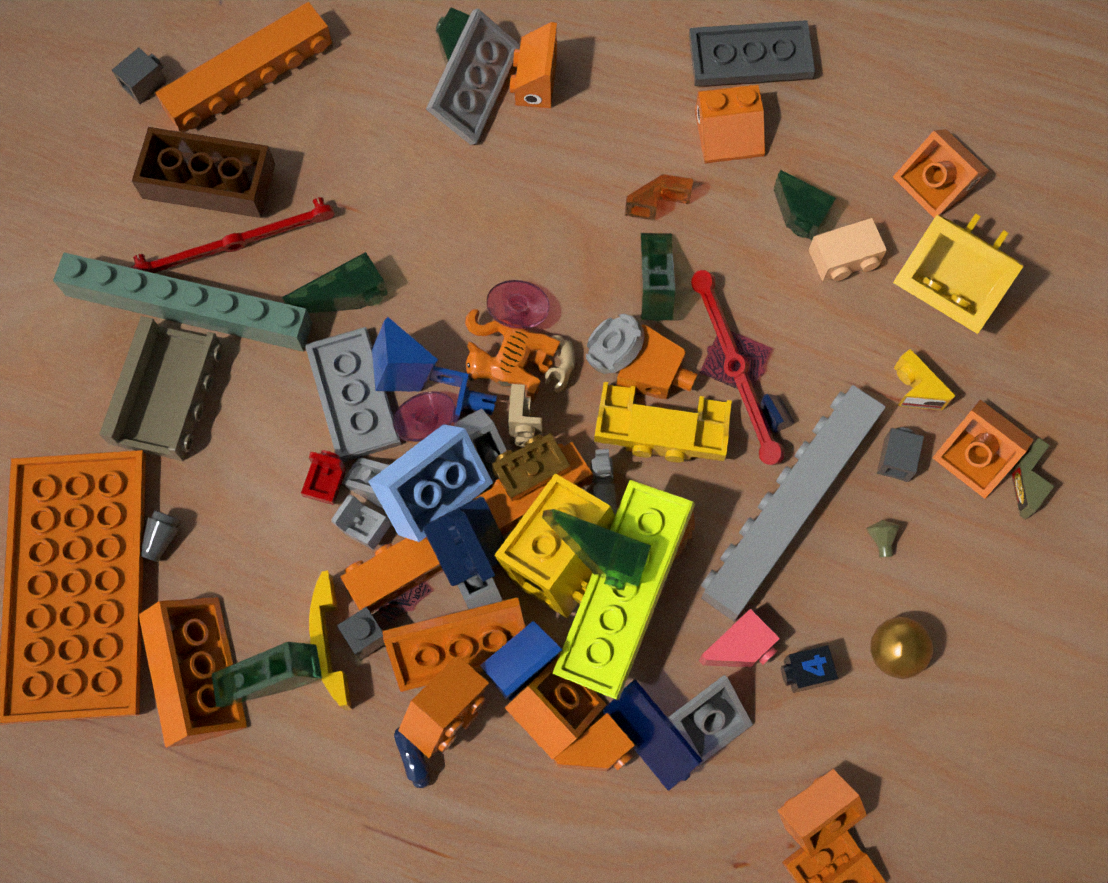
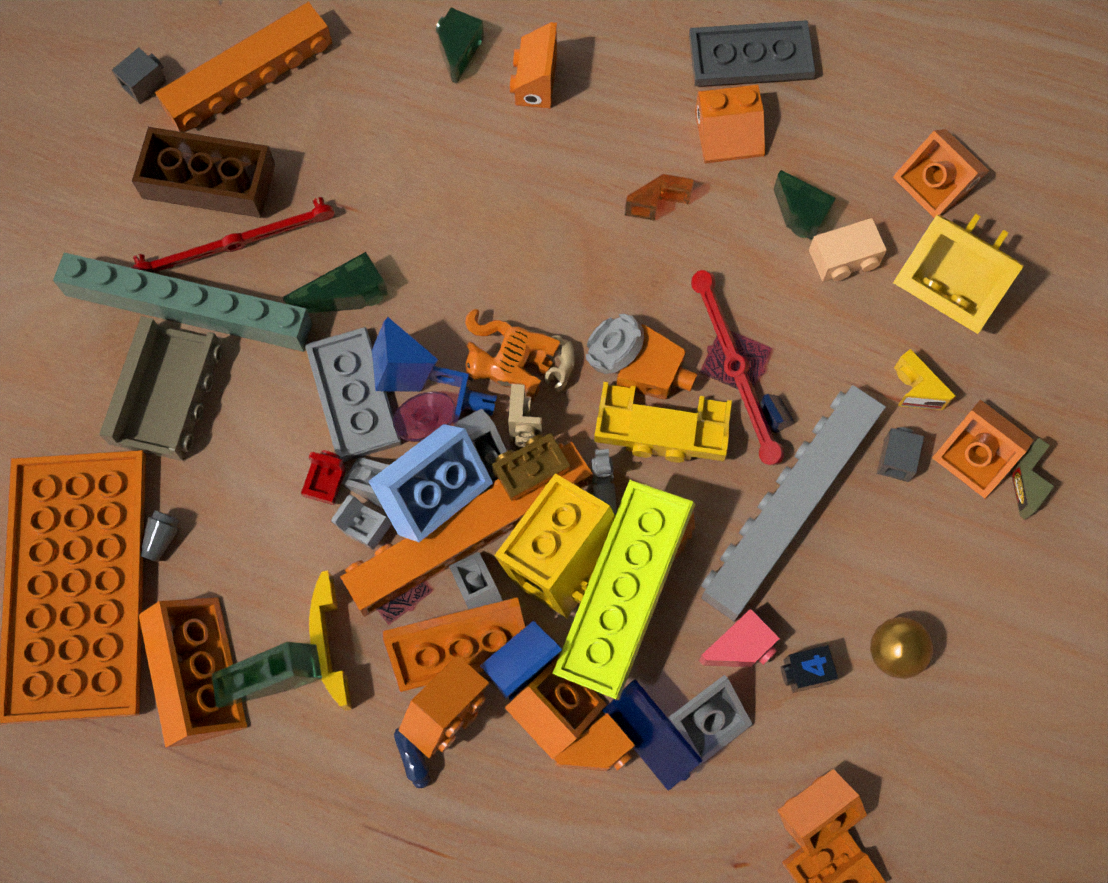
dark grey brick [337,607,385,661] -> none
dark blue bracket [423,497,505,586] -> none
light grey tile [426,9,520,145] -> none
clear pink dish [486,280,550,329] -> none
clear green slope [542,509,651,591] -> none
clear green slope [640,233,675,321] -> none
olive rock [867,520,900,557] -> none

